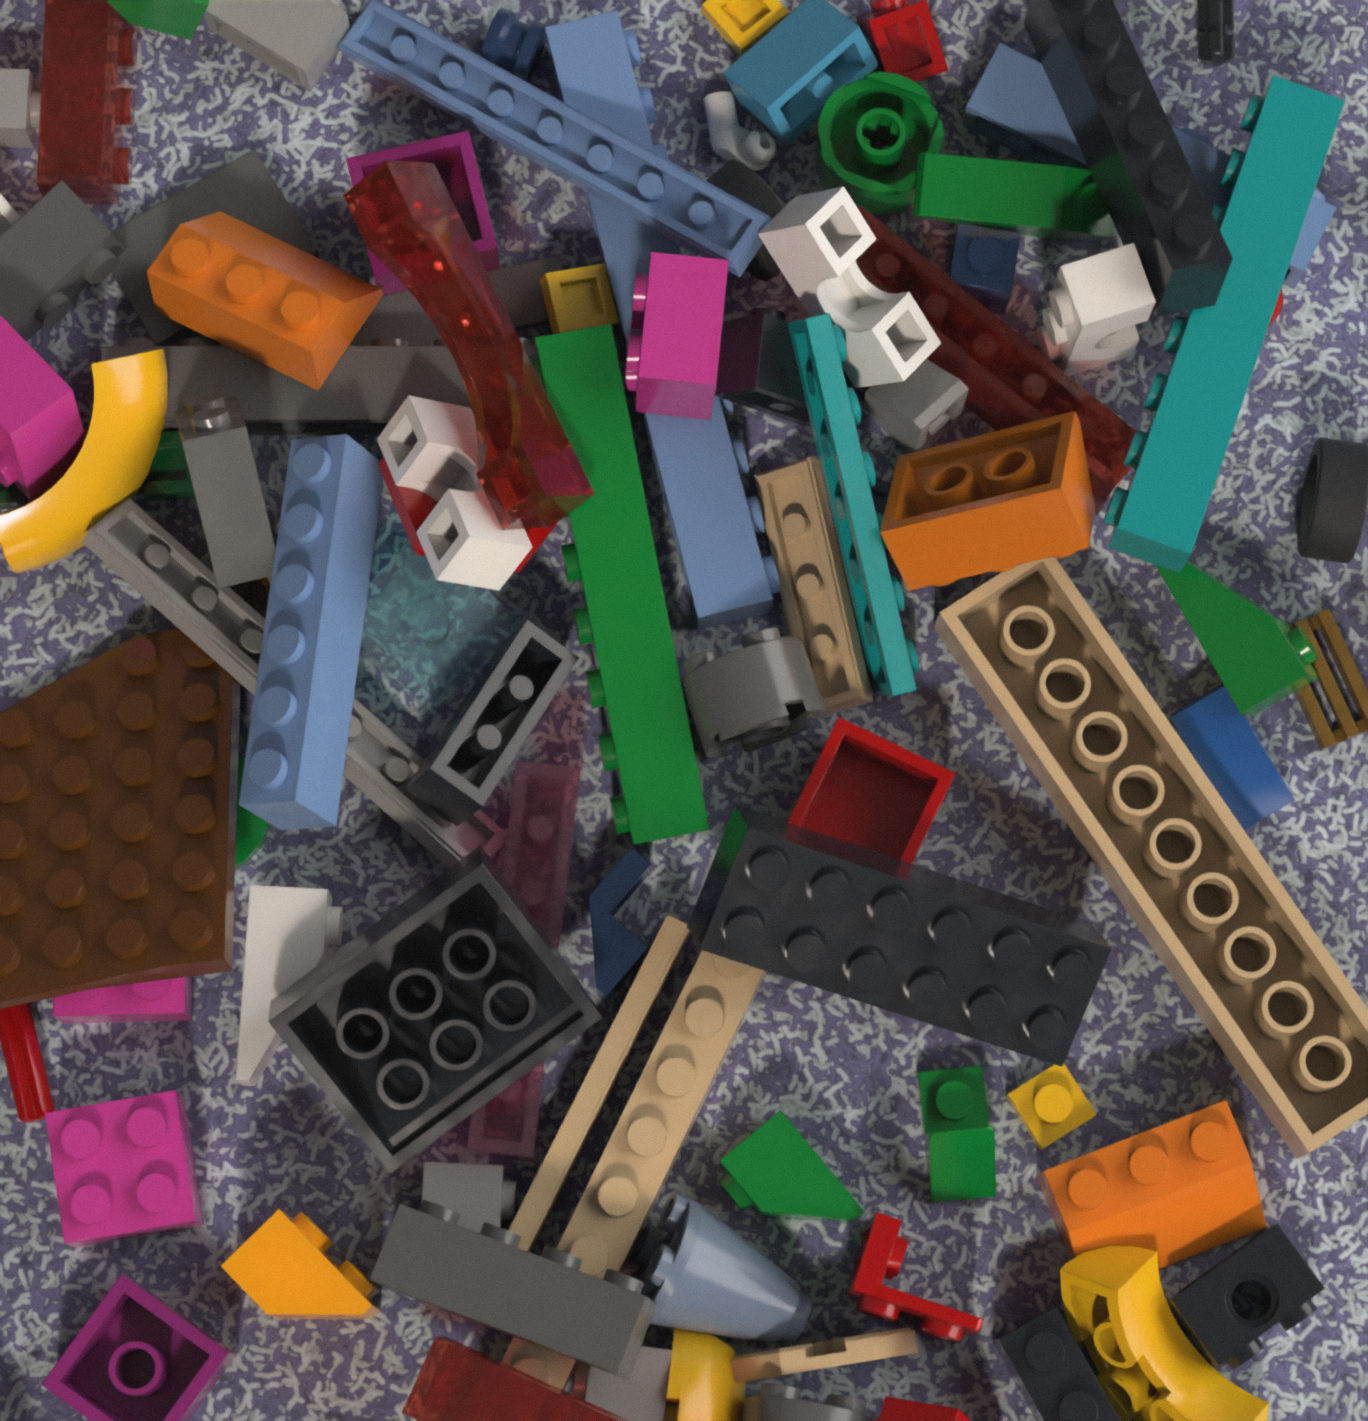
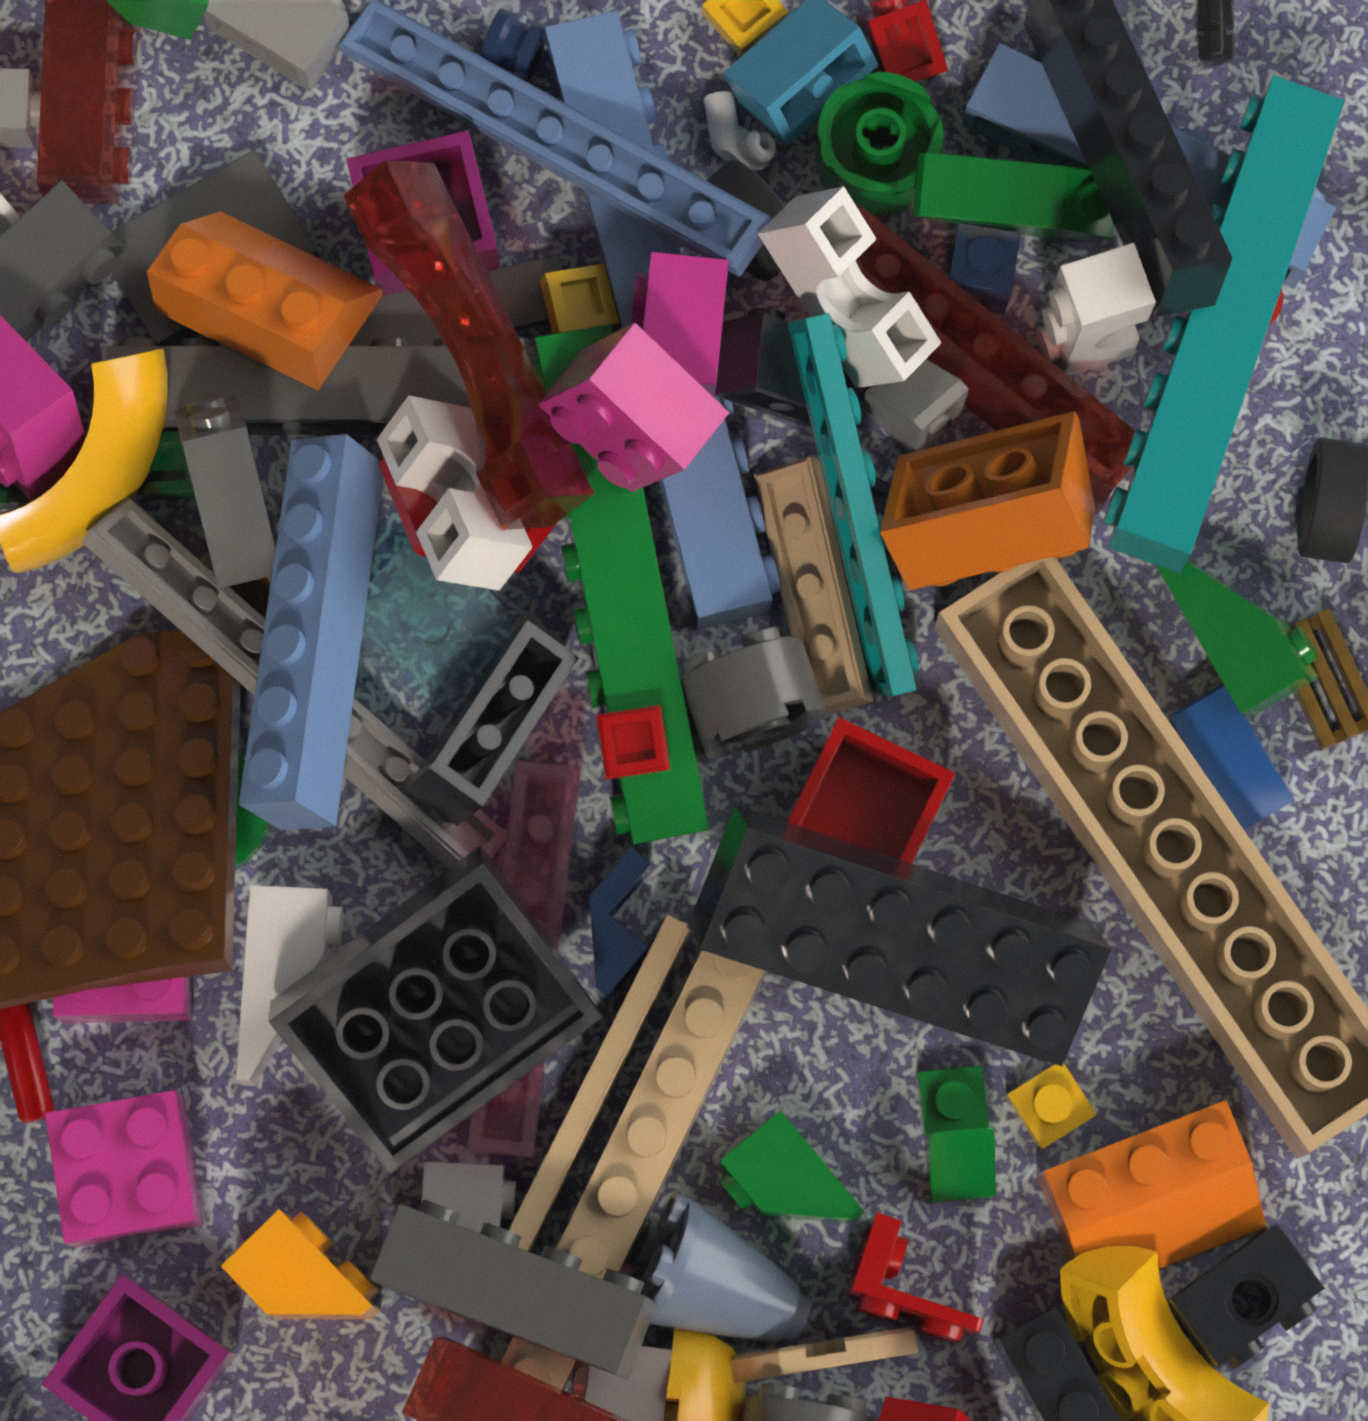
none -> dark pink piece [538,322,730,492]
none -> red tile [595,705,670,780]

